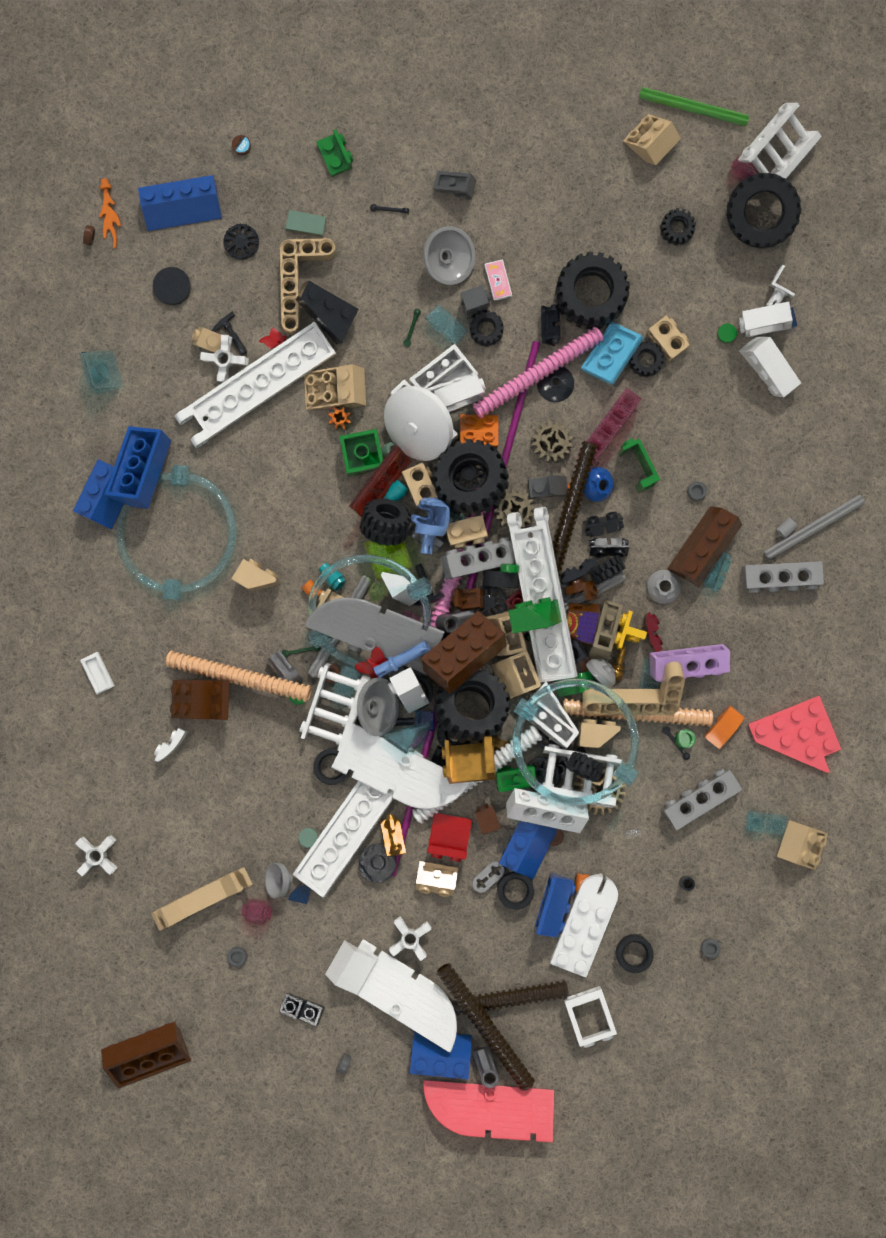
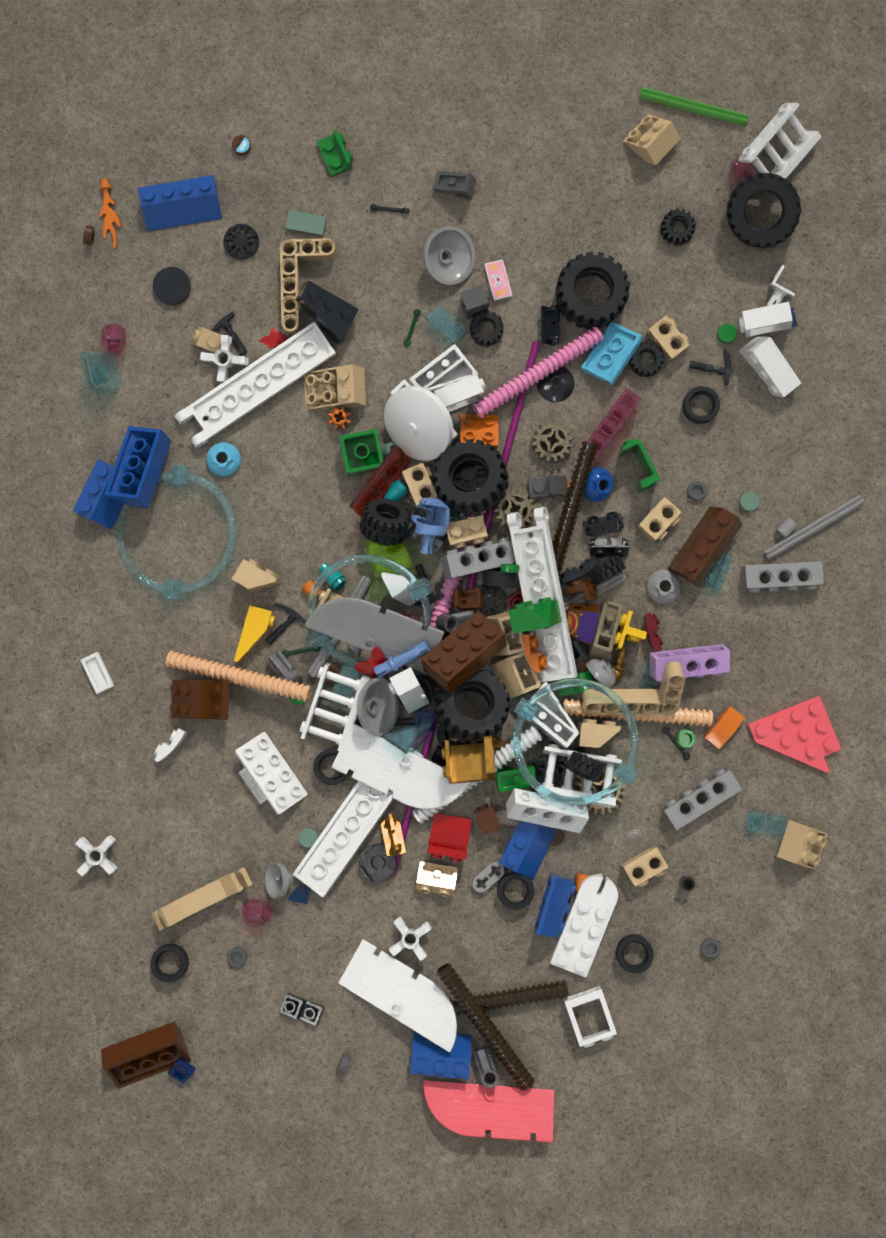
white slope [325,940,377,995] -> none
none -> clear pink head [101,323,126,353]
none -> black tyre [150,944,189,982]
none -> clear blue tile [168,1058,196,1084]
none -> medium azure piece [206,442,241,477]
none -> yellow slope [234,605,276,662]
none -> white bracket [235,732,307,815]
none -> black piece [265,603,306,645]
none -> orange slope [522,632,547,673]
none -> tan brick [622,845,668,887]
none -> tan brick [637,497,681,542]
none -> black tyre [682,386,720,424]
none -> black piece [689,349,731,385]
none -> sand green tile [739,492,759,511]

